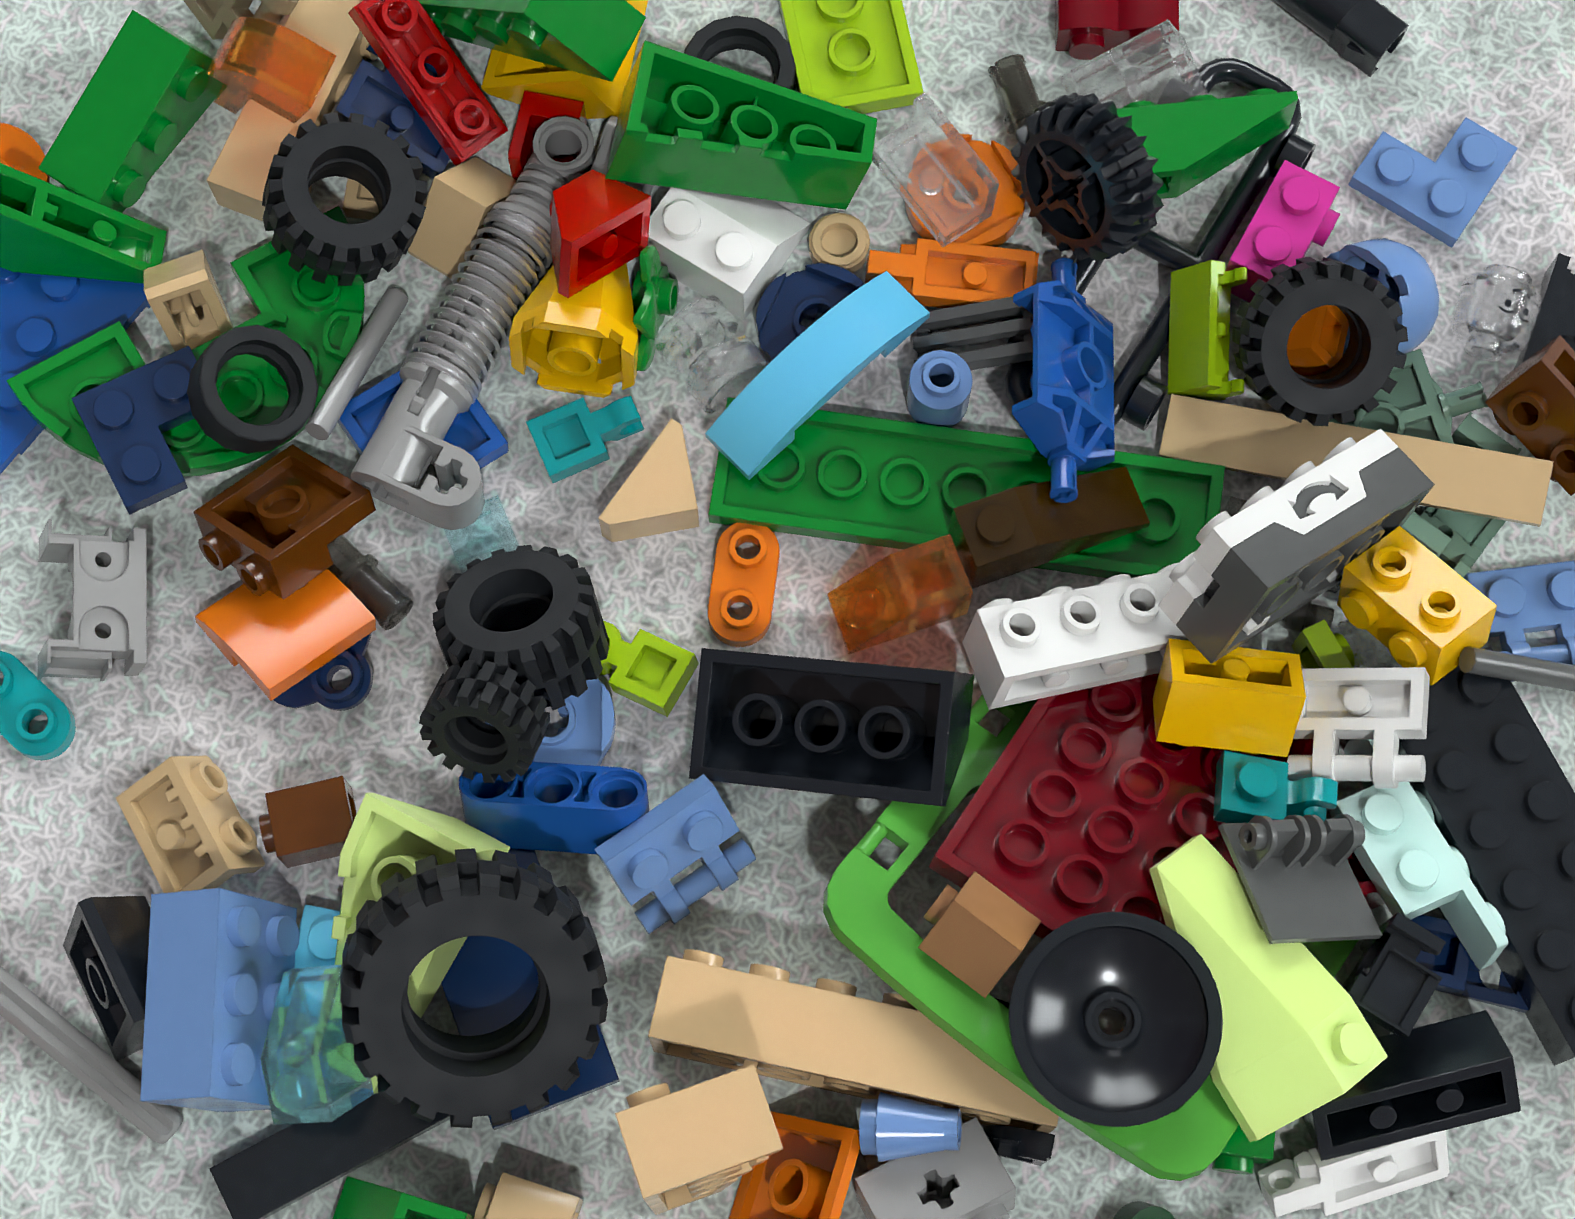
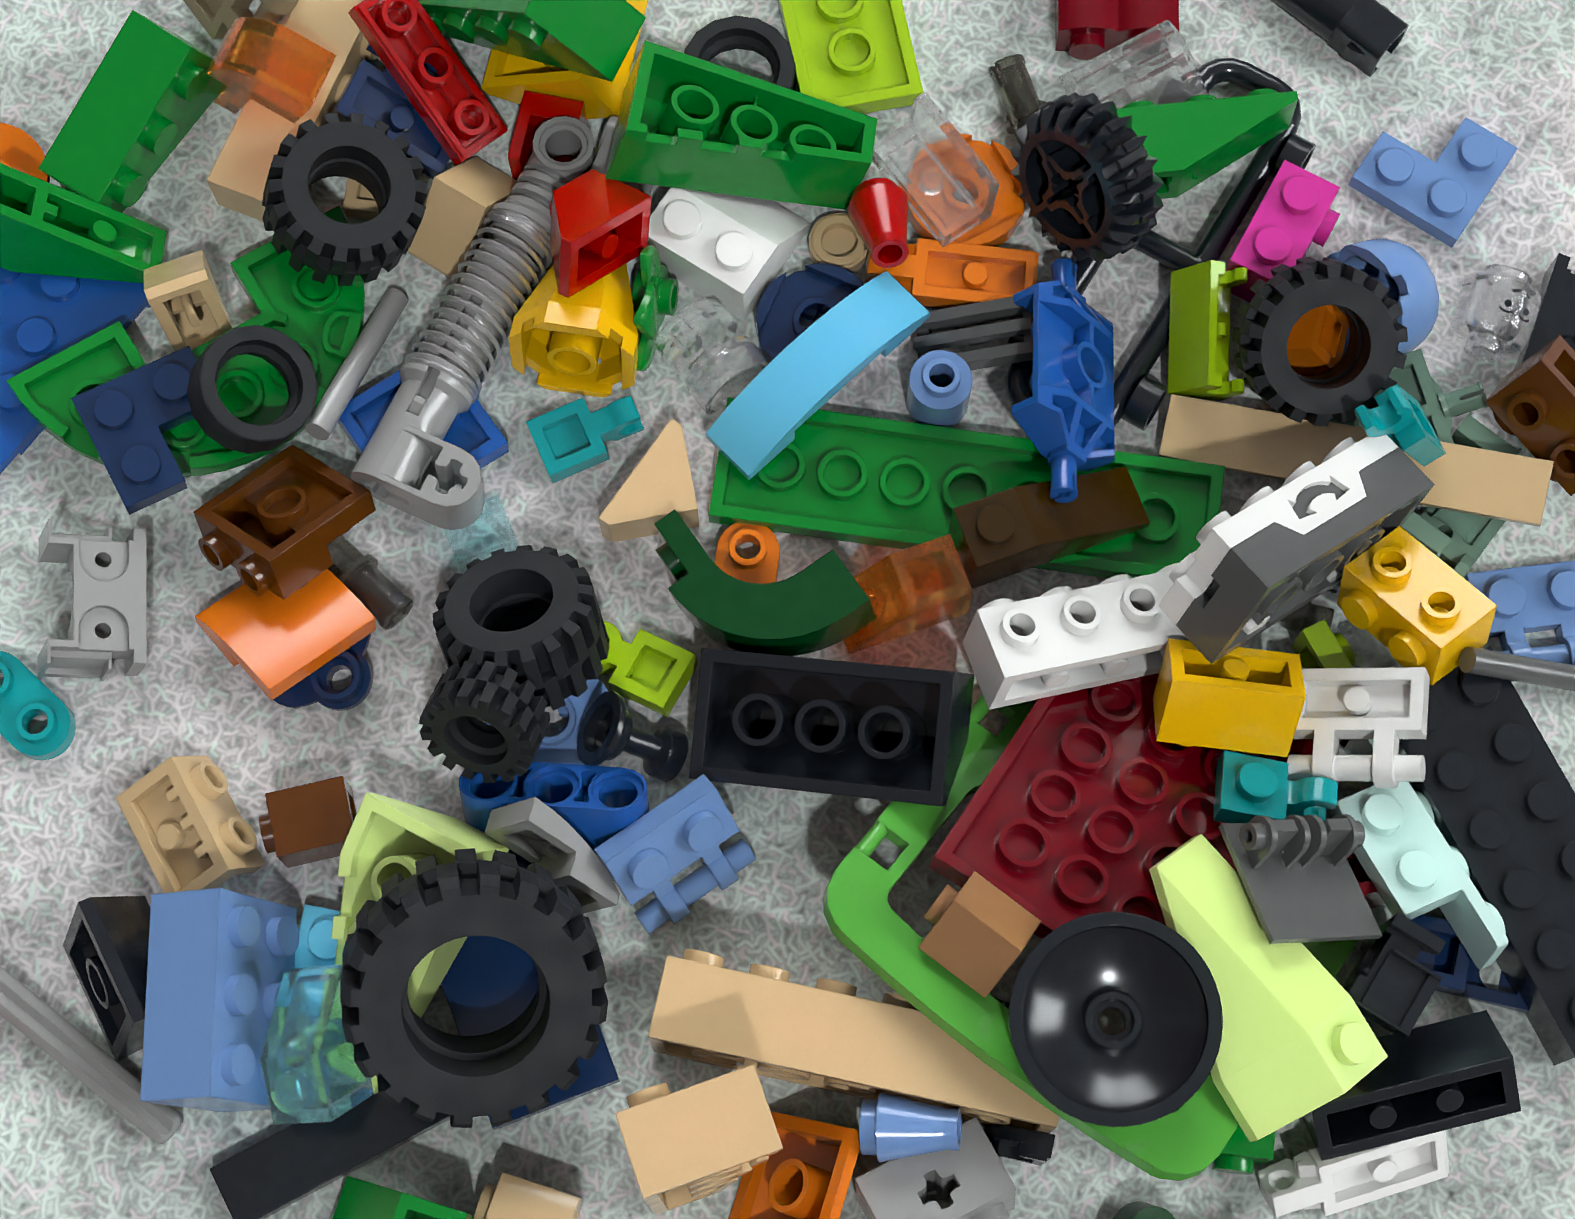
none -> light grey slope [485,797,620,914]
none -> black piece [577,691,688,782]
none -> dark green arch [654,509,876,656]
none -> red cone [848,178,909,268]
none -> teal plate [1355,384,1446,466]

